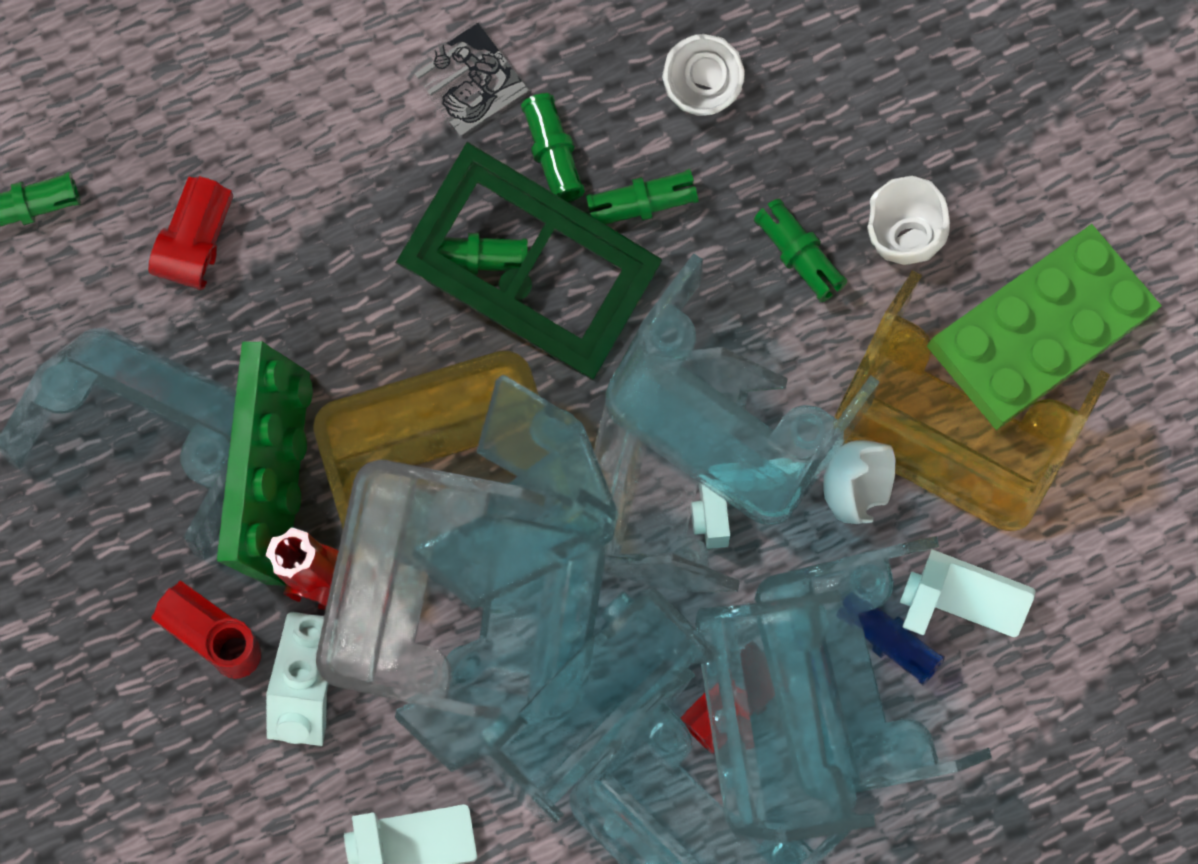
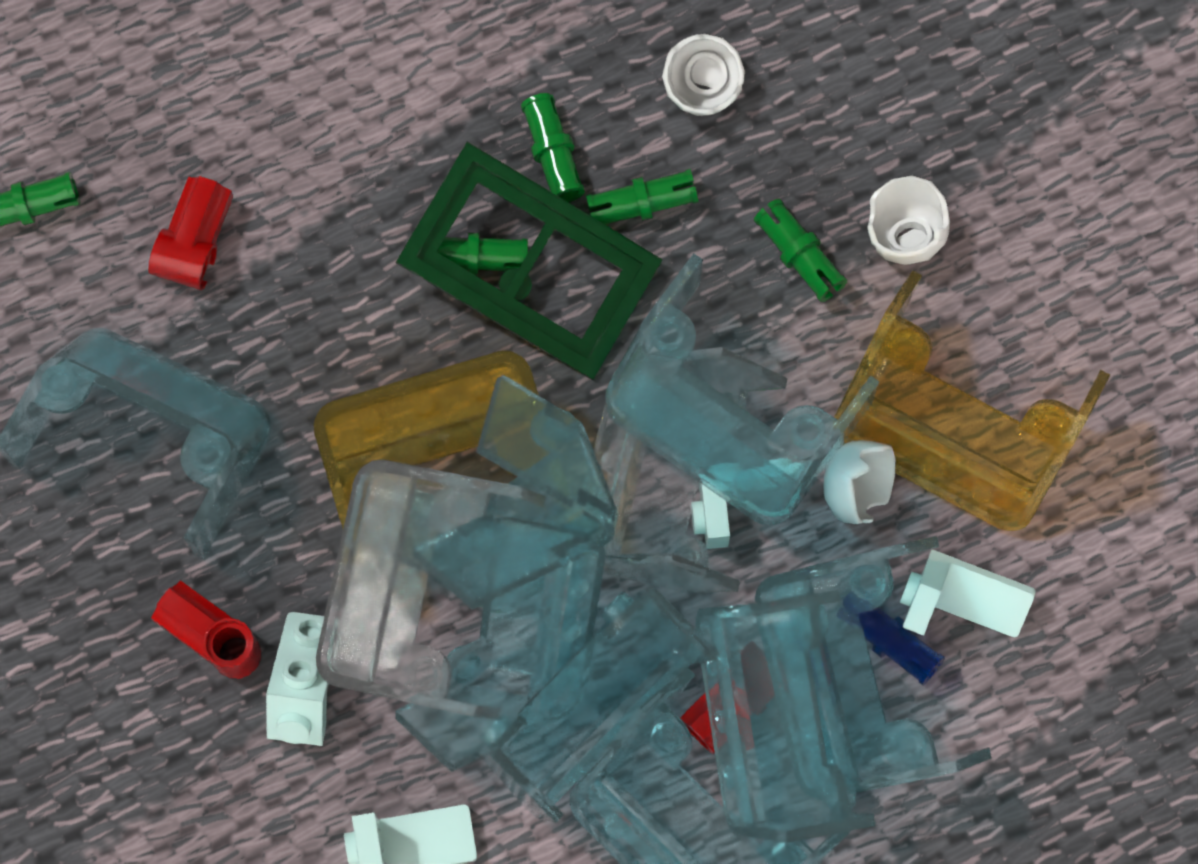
green plate [217,341,313,586] -> none
red piece [266,528,349,611] -> none
piece [407,19,532,140] -> none
bright green plate [927,224,1162,431] -> none

